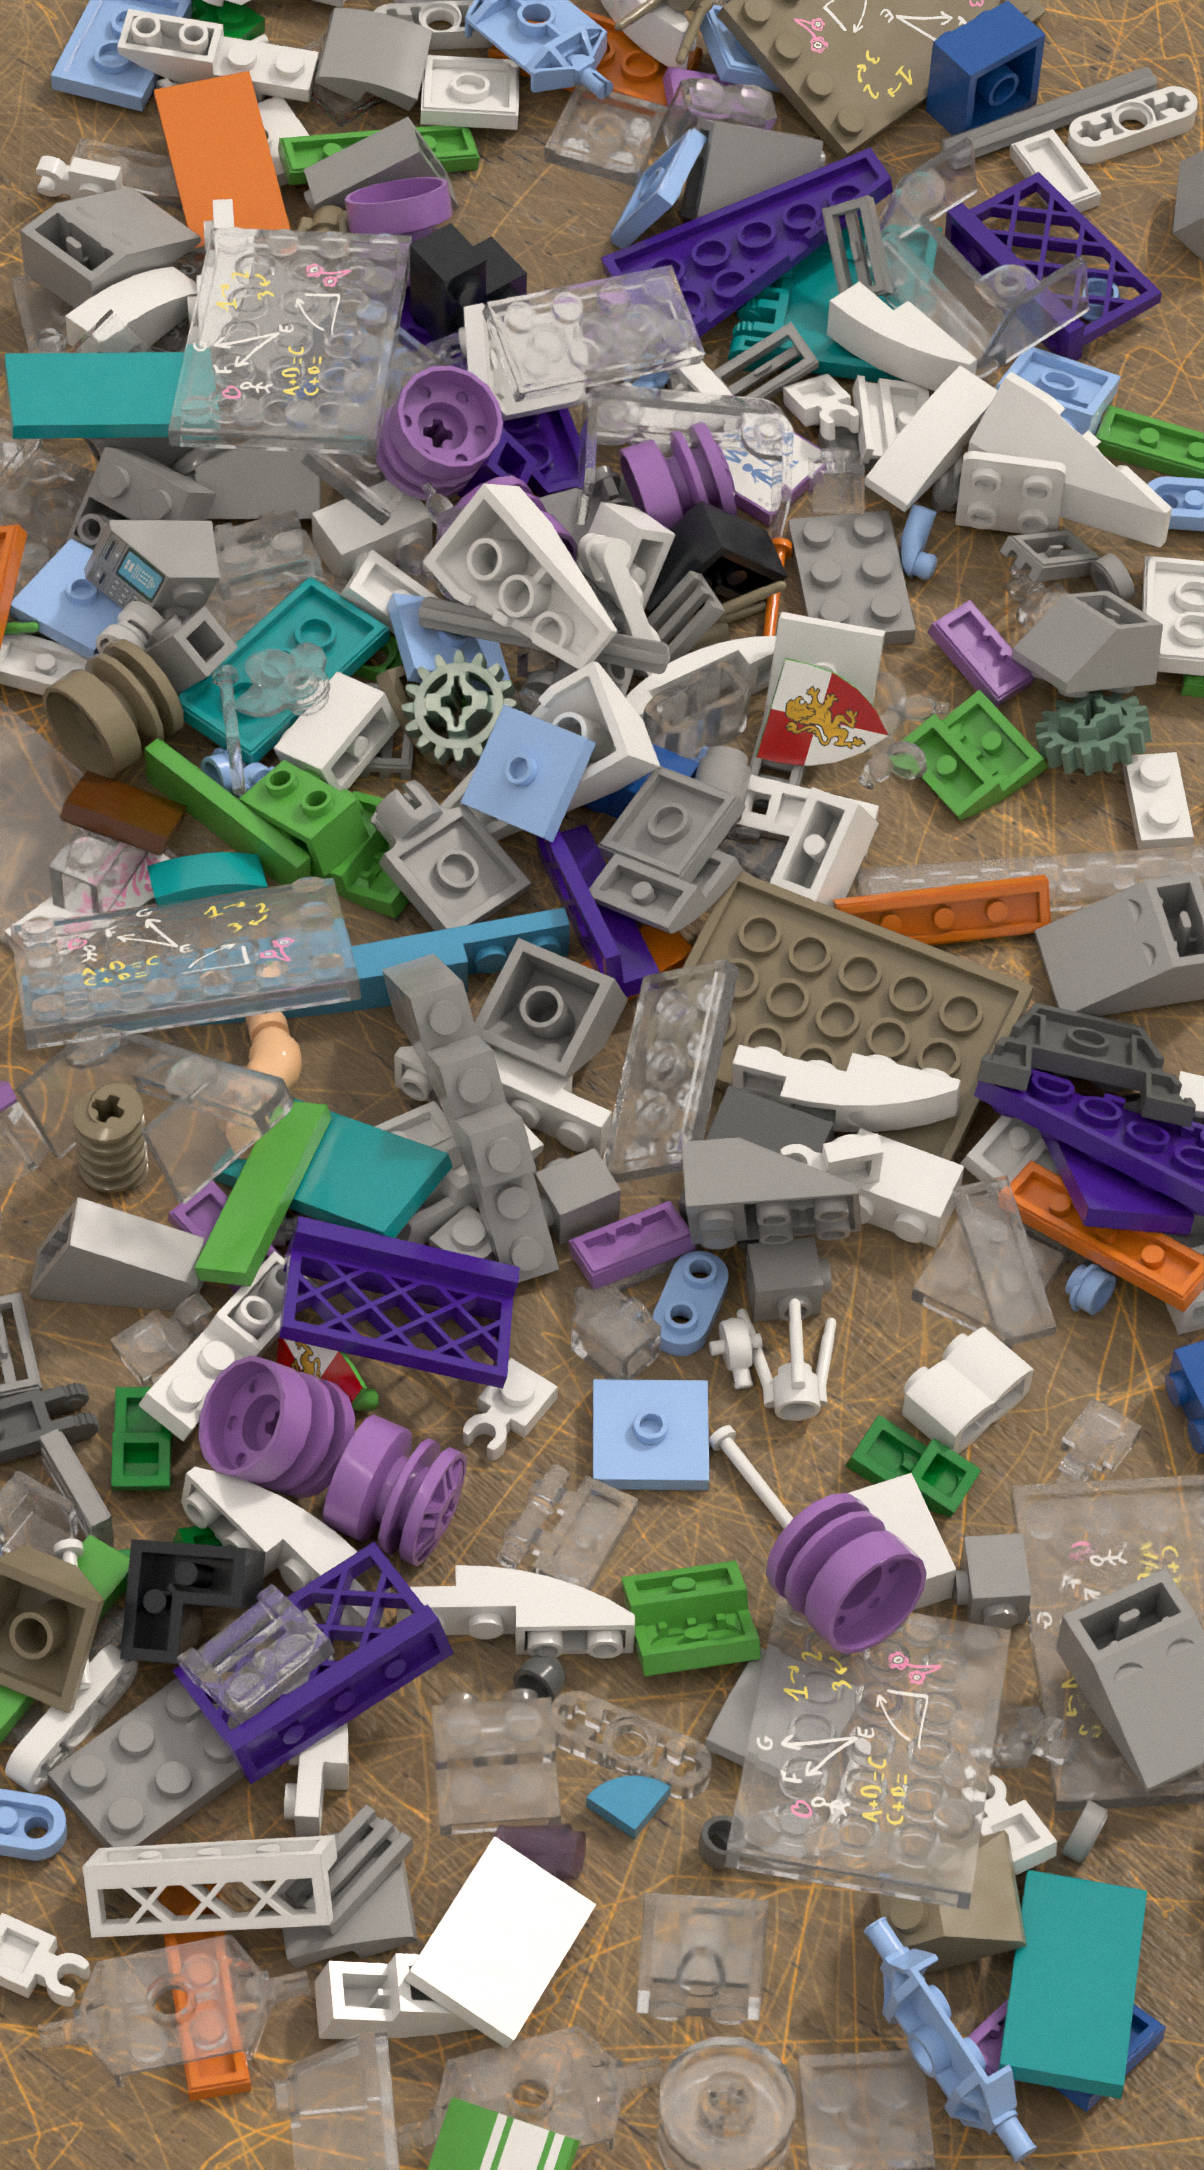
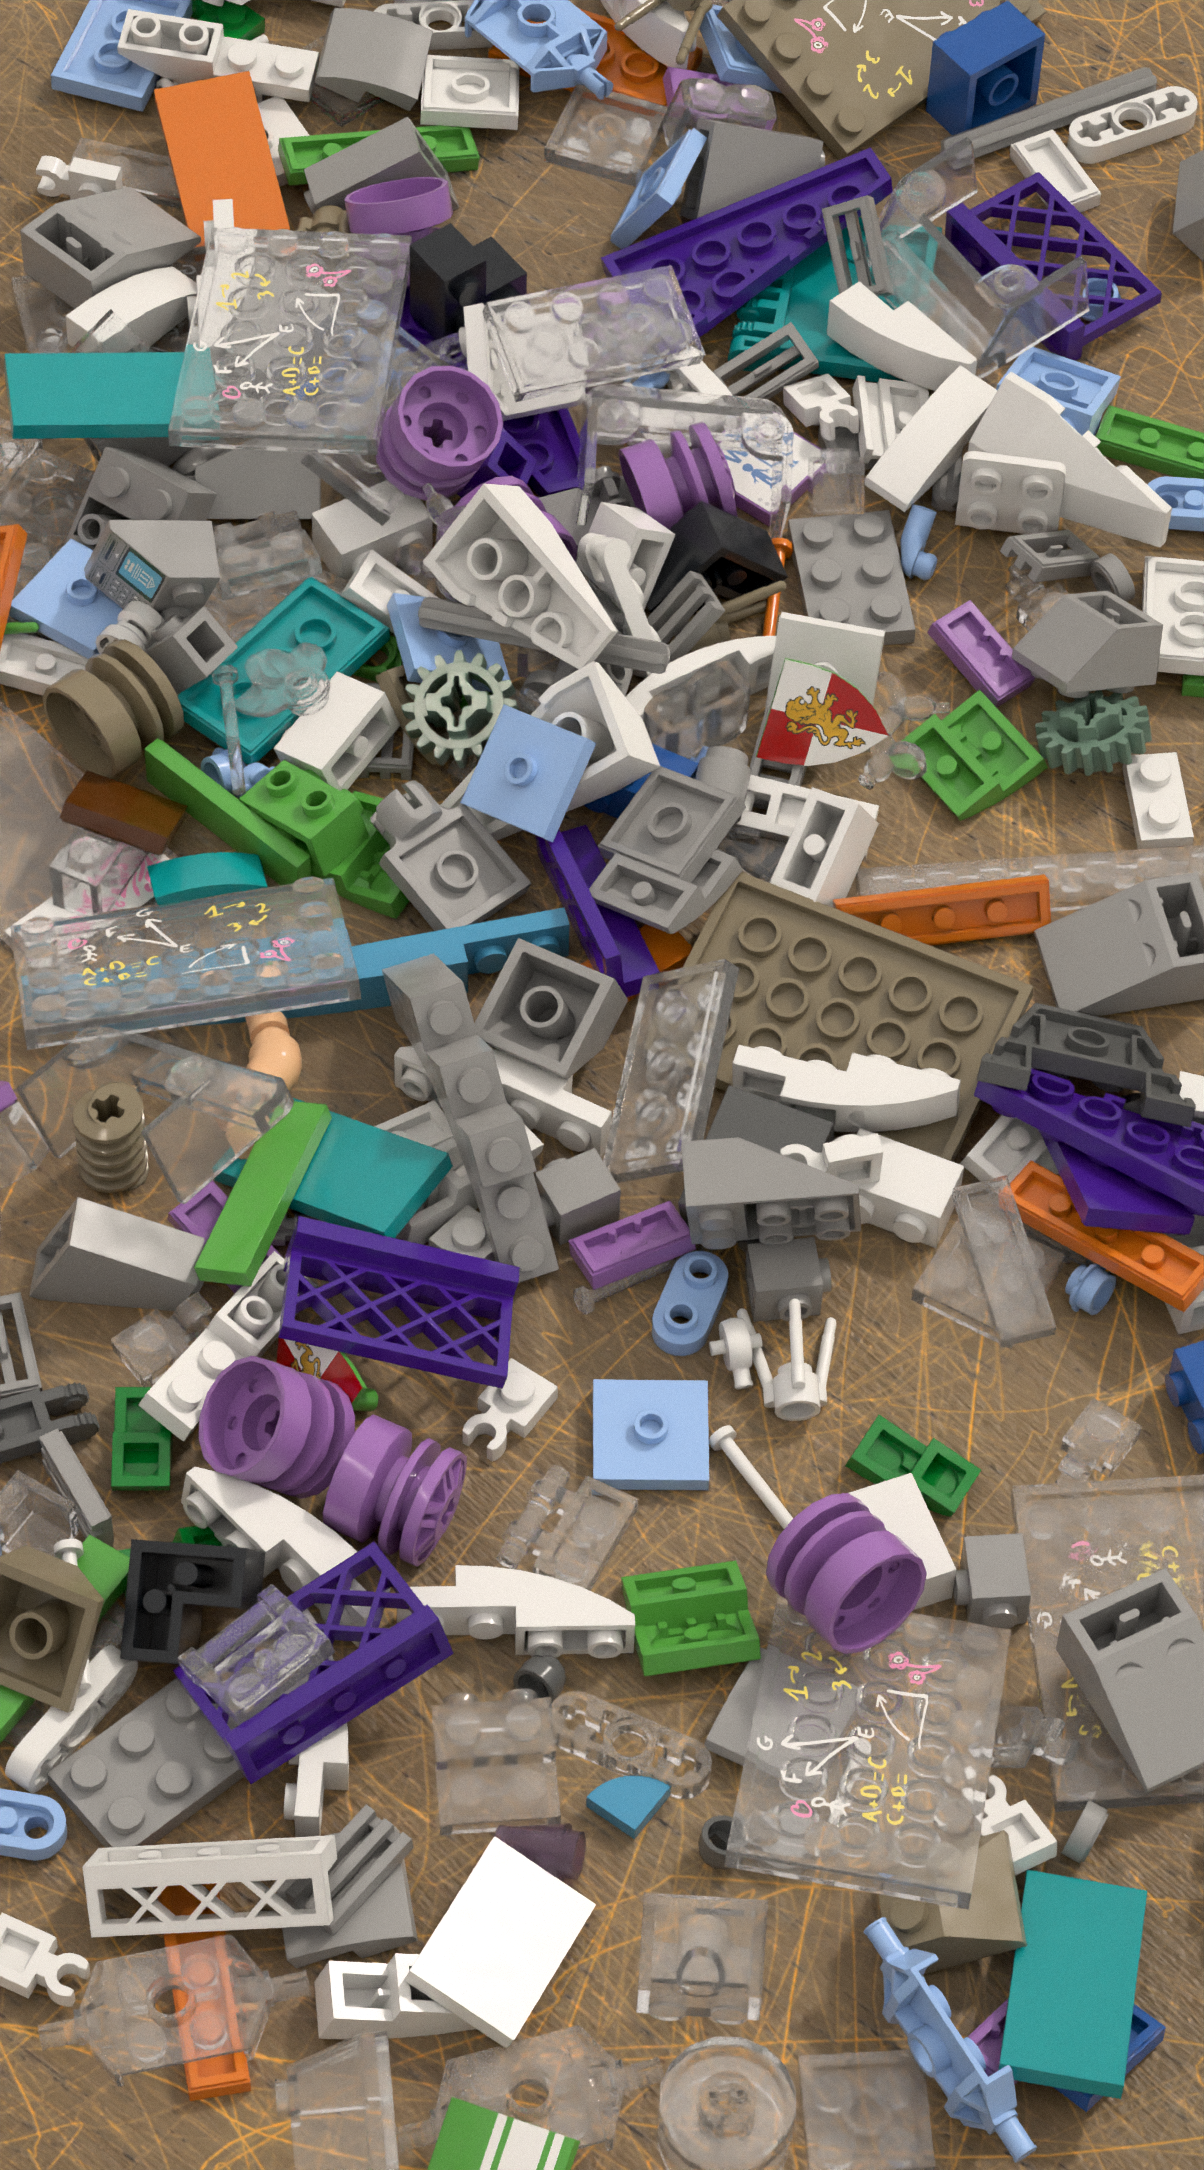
clear brick [571,1285,661,1380] -> none
white brick [902,1327,1034,1454] -> none

